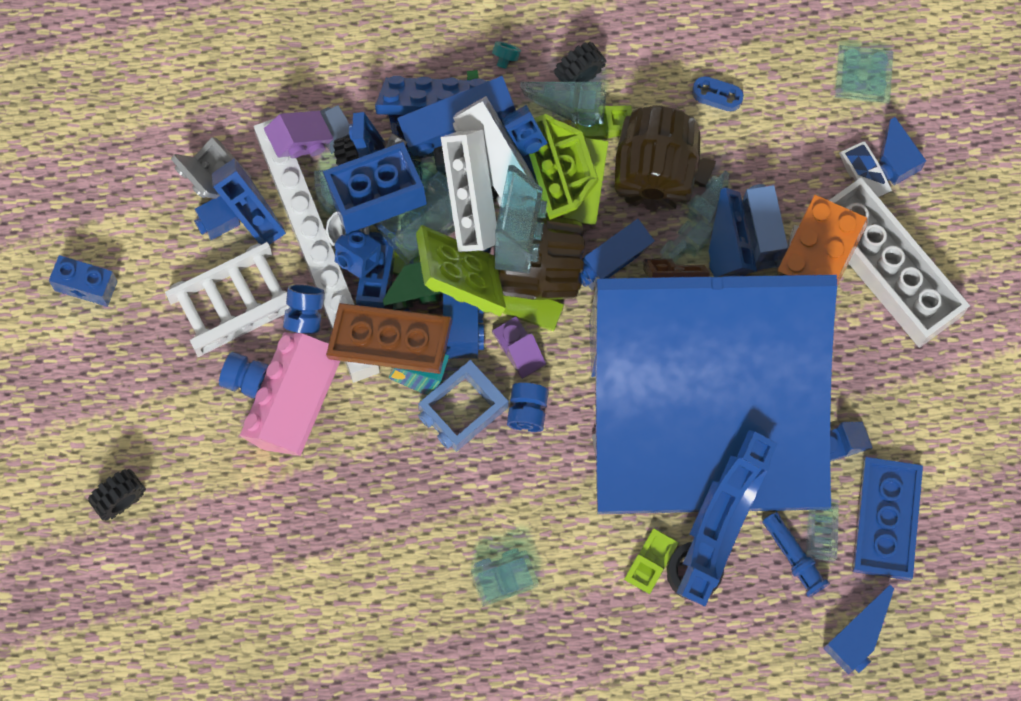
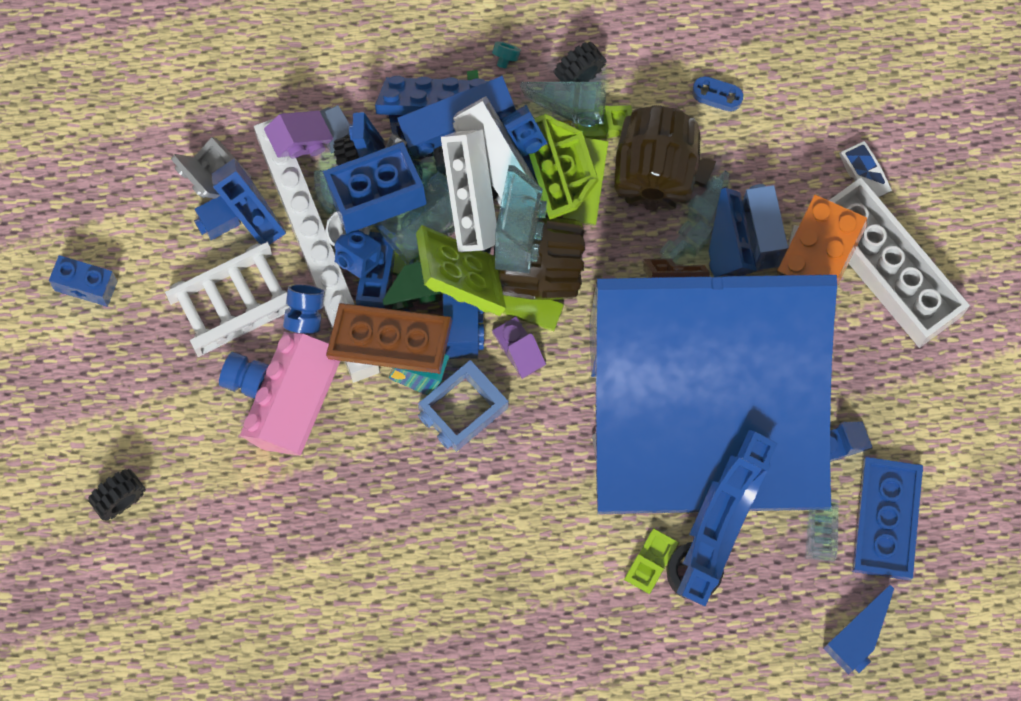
clear light blue brick [470,548,539,607] -> none
blue wheel [507,383,549,432] -> none
blue window [581,218,655,290] -> none
blue pin [762,512,830,598] -> none
clear light blue plate [834,45,893,104] -> none
blue slope [879,117,926,186] -> none

